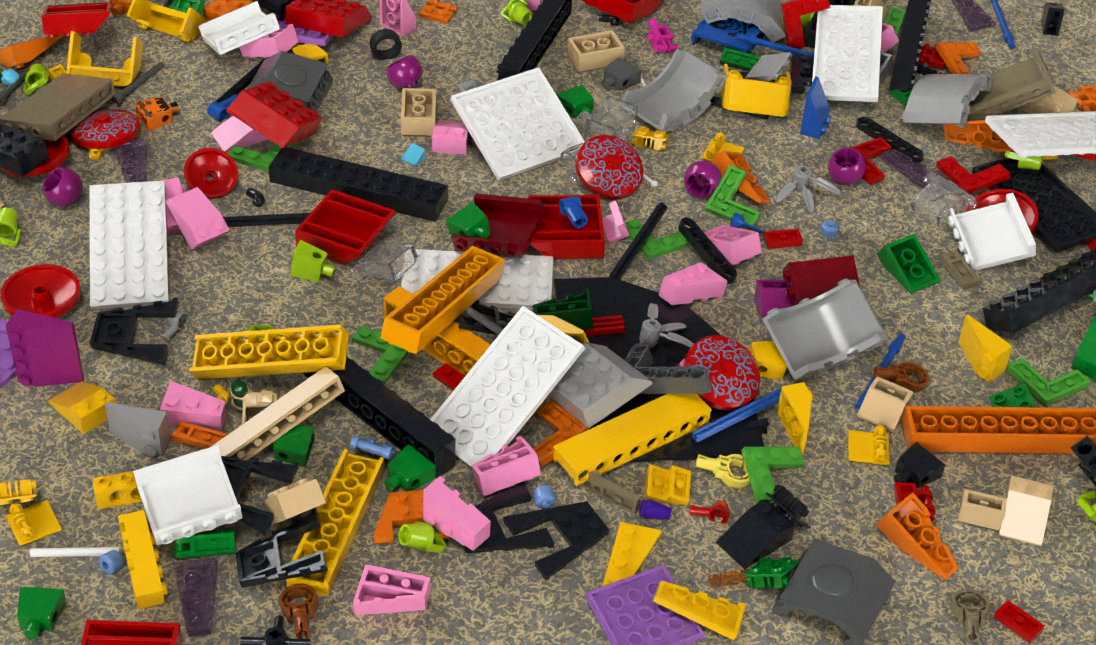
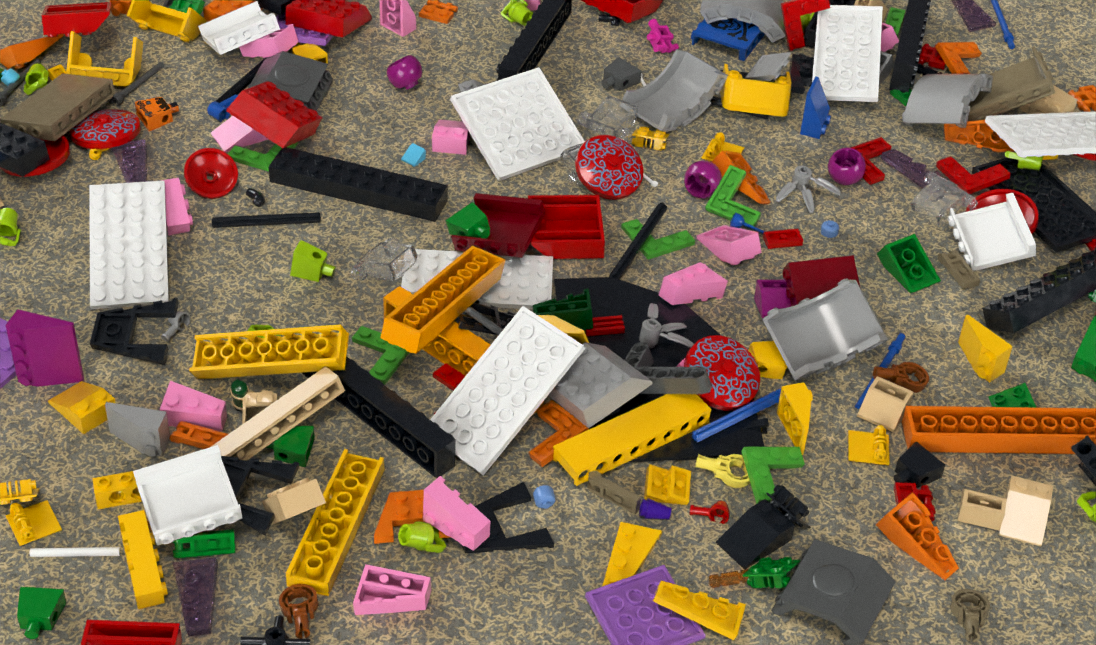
red dish [1,264,81,318] -> none
magenta wheel [42,167,83,207] -> none
medium blue piece [99,550,125,574] -> none
bright pink slope [166,187,229,250] -> none
yellow arm [212,384,231,407] -> none
black wing [236,508,328,588] -> none
red slope [295,189,396,264] -> none
medium blue plate [350,436,400,459] -> none
black tyre [369,29,402,60] -> none
green torso [384,445,436,491] -> none
tan brick [401,88,436,136] -> none
bright pink wedge [472,435,541,496] -> none
black wing [503,501,609,581] -> none
green torso [556,85,594,119] -> none
blue piece [559,196,588,229] -> none
tan brick [567,30,625,72] -> none
bright pink panel [602,201,629,243] -> none
black beam [678,217,737,284] -> none
green plate [720,47,761,71] -> none
blue bar [735,32,814,57] -> none
black beam [856,117,924,163] -> none
red plate [994,600,1045,643] -> none
bright green plate [1006,358,1091,407] -> none
black torso [1041,2,1064,36] -> none

